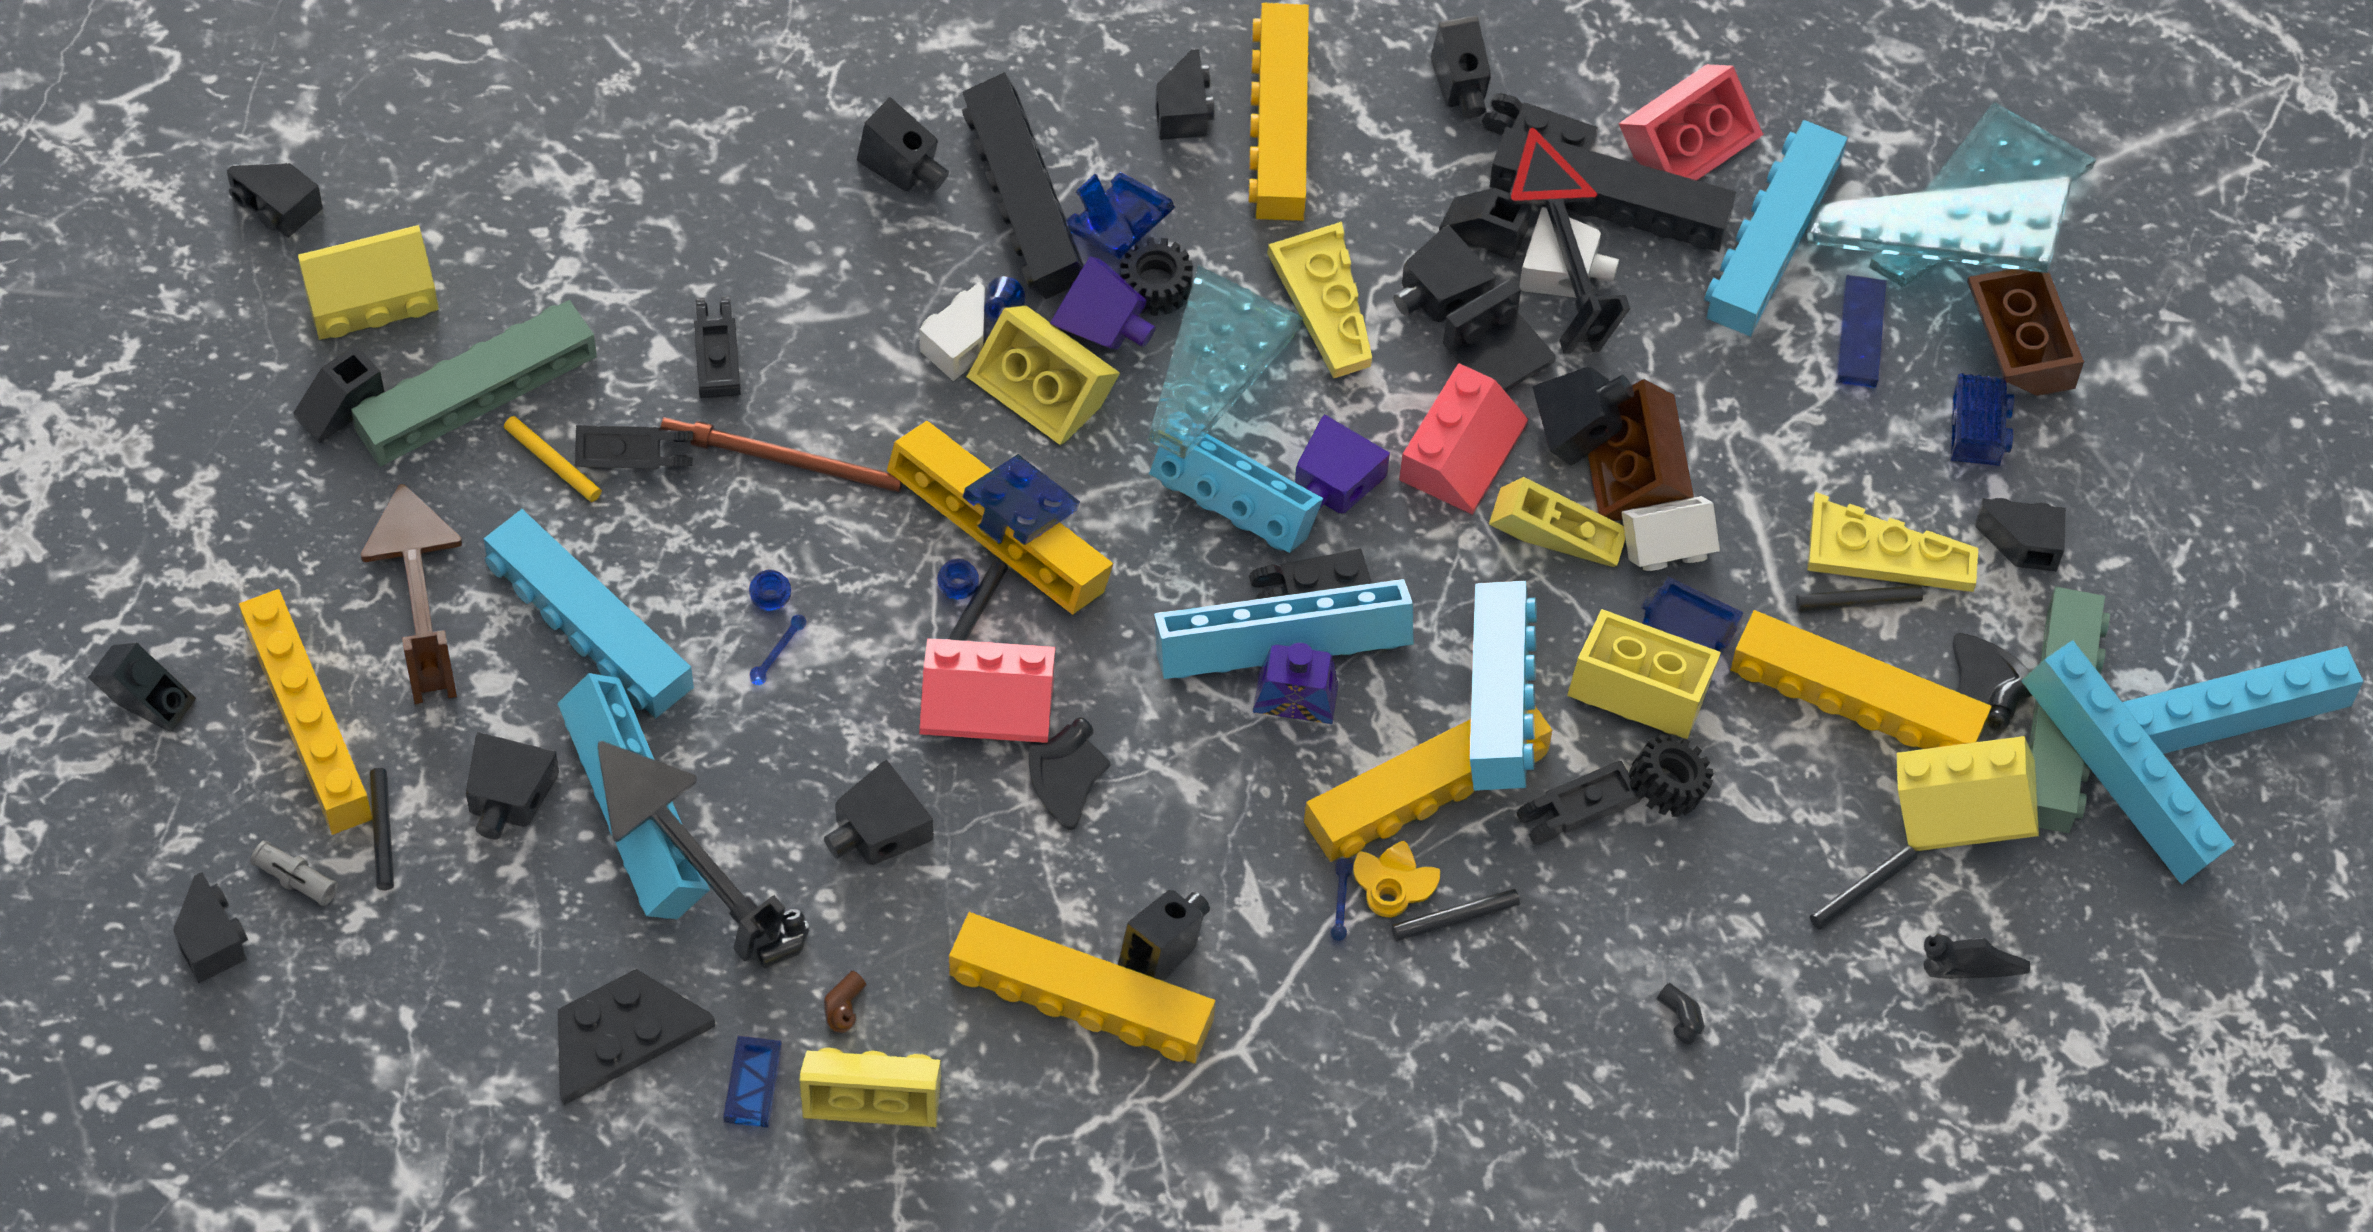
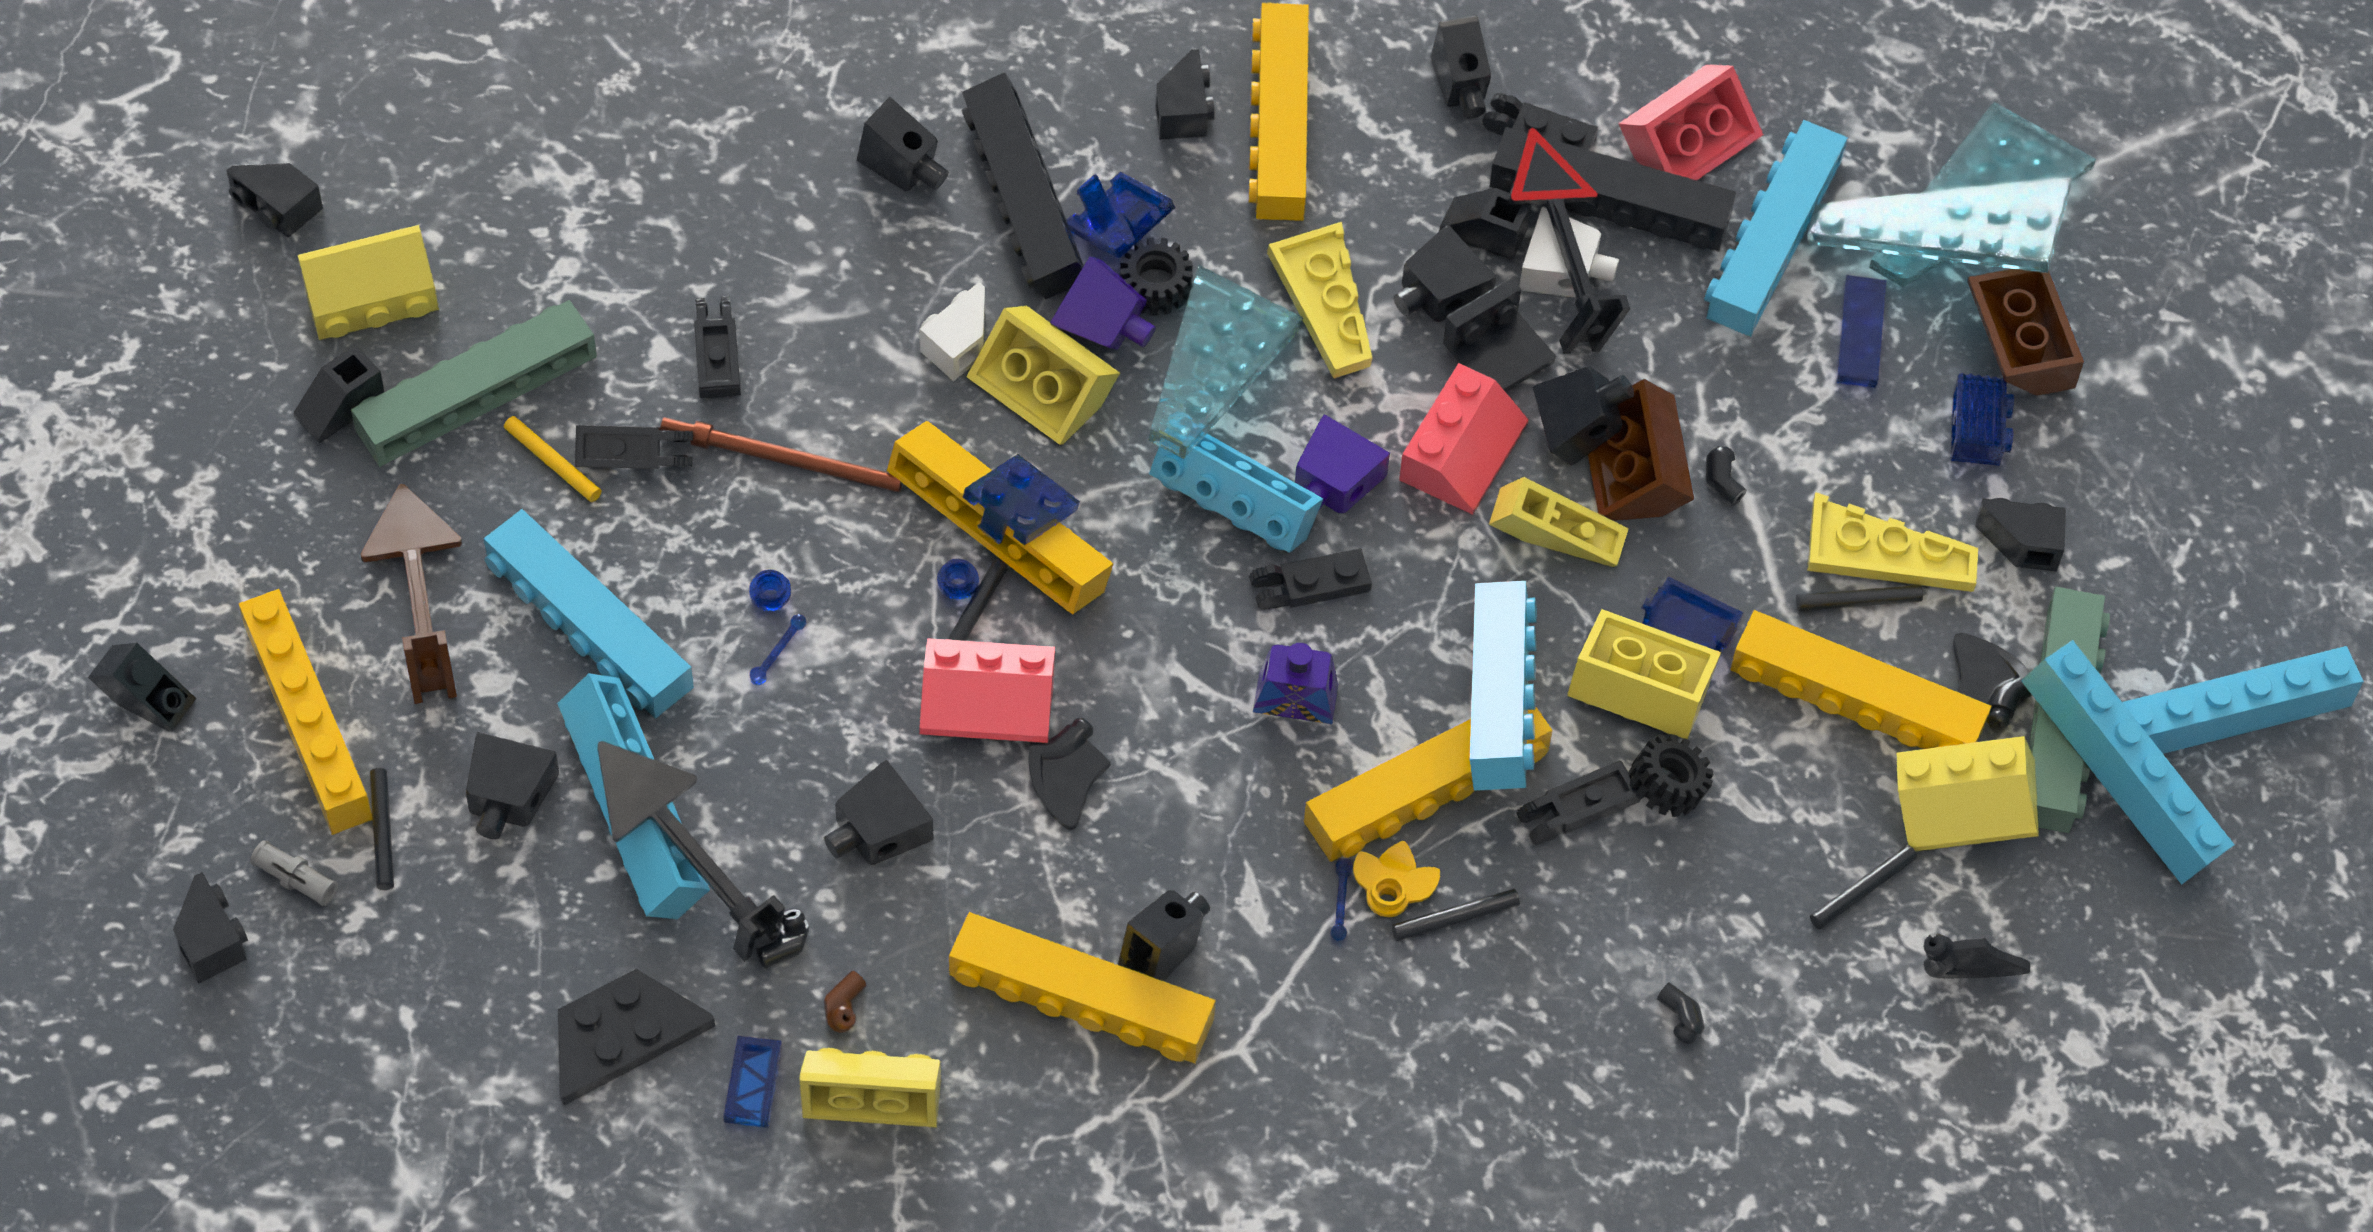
clear blue cone [984,276,1025,322] -> none
medium azure brick [1154,579,1414,679] -> none
white brick [1622,496,1720,571] -> none
none -> black arm [1706,446,1747,505]

